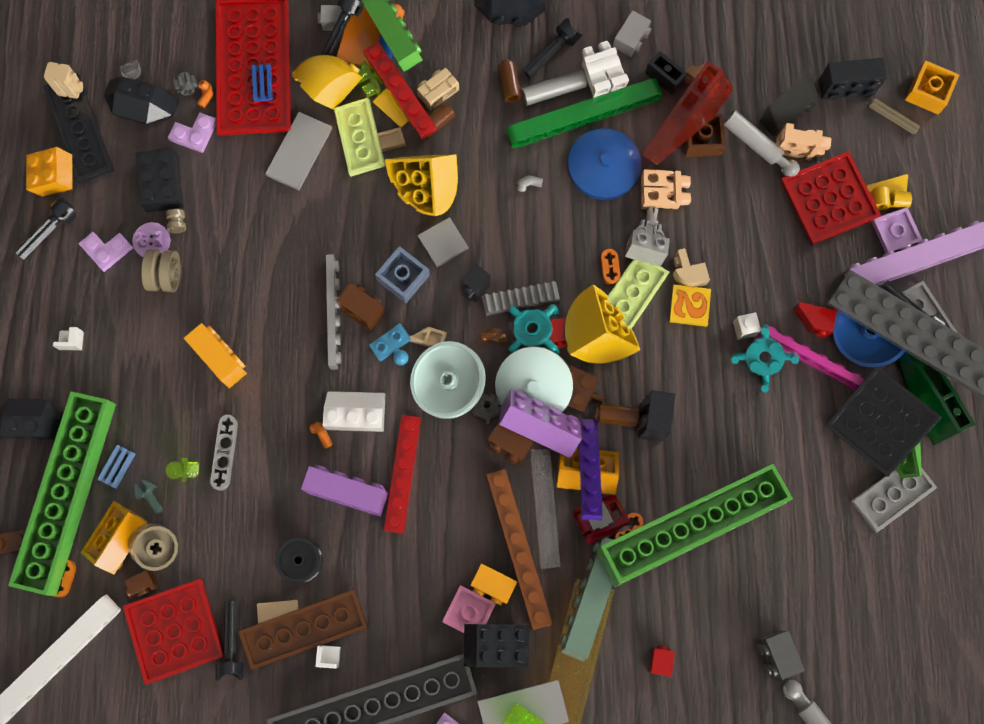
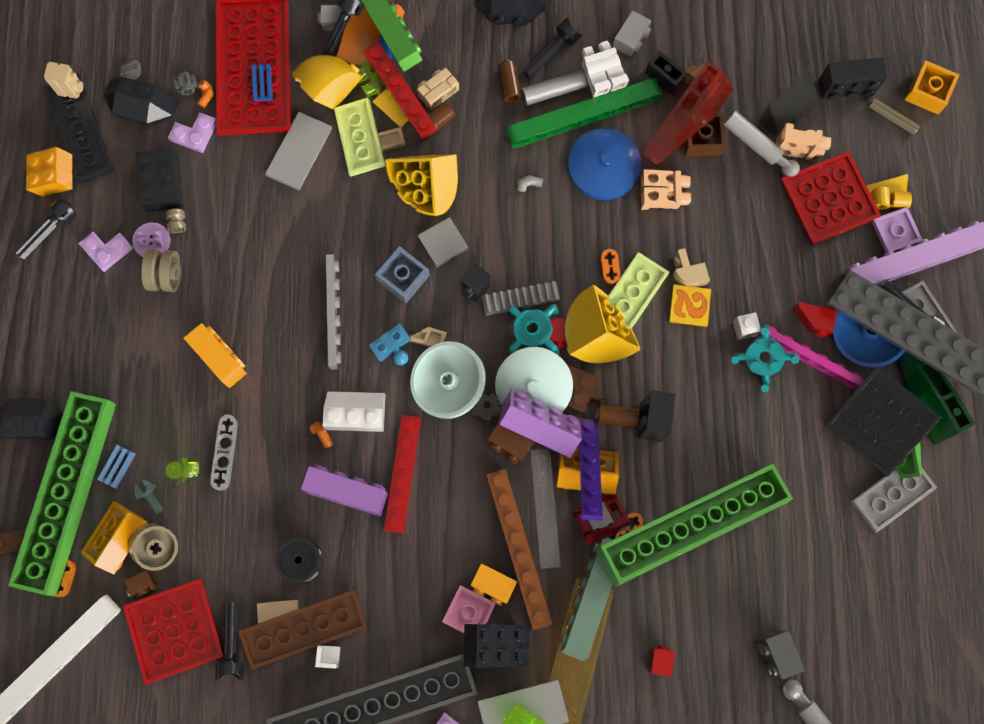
white panel [53,327,84,350] -> none
reddish brown brick [336,283,385,332] -> none
clear orange arm [479,328,508,343] -> none
light grey brick [625,206,670,266] -> none

